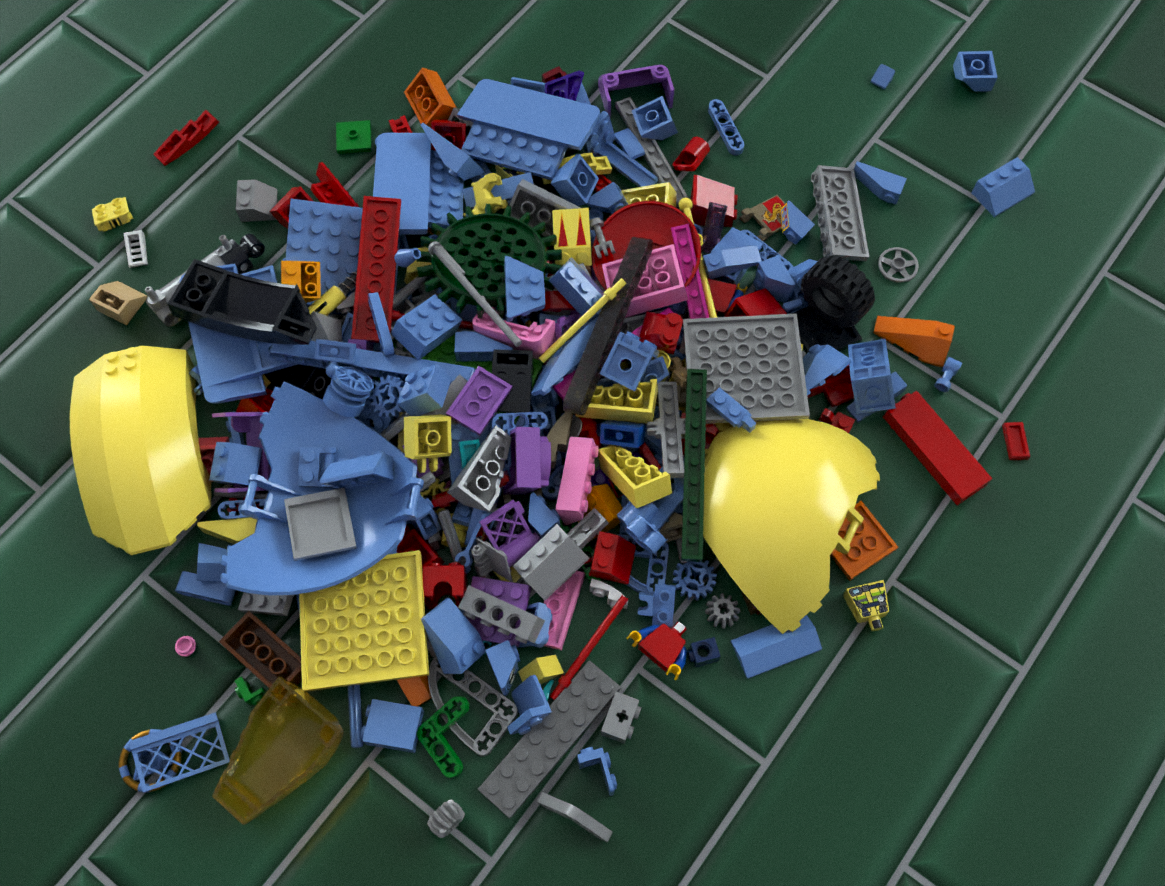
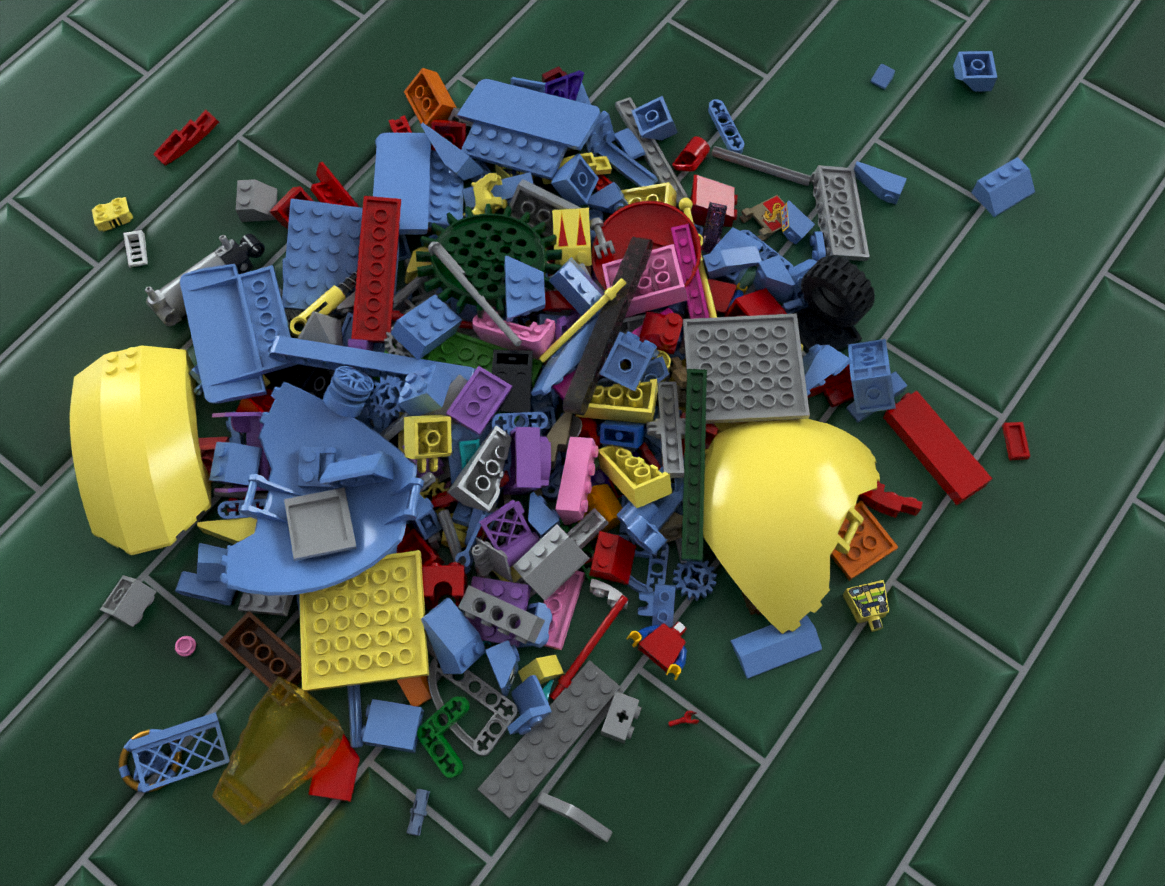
tan slope [89,281,148,325] -> none
black slope [167,259,317,345] -> none
green bracket [234,676,269,706] -> none
light orange slope [281,261,321,303] -> none
medium blue plate [314,339,356,378] -> none
green plate [336,120,372,154] -> none
medium blue beam [368,292,394,356] -> none
medium blue cone [394,248,421,268] -> none
light grey gear [427,800,465,838] -> none
medium blue slope [454,330,513,362] -> none
medium blue bracket [577,747,617,796] -> none
medium lavender windscreen [598,65,674,119] -> none
dark blue brick [687,637,721,668] -> none
light grey gear [705,593,740,629] -> none
medium blue hinge [706,387,756,433] -> none
red plate [819,408,855,433] -> none
orange wedge [873,316,955,367] -> none
light grey wheel [878,247,919,283] -> none
medium blue leg [934,357,962,392] -> none
none -> light grey slope [100,575,157,627]
none -> red tile [308,734,360,802]
none -> sand blue pin [406,789,430,836]
none -> red hand [668,711,699,727]
none -> light grey axle [712,146,811,186]
none -> medium blue plate [810,231,826,261]
none -> red slope [857,481,923,518]

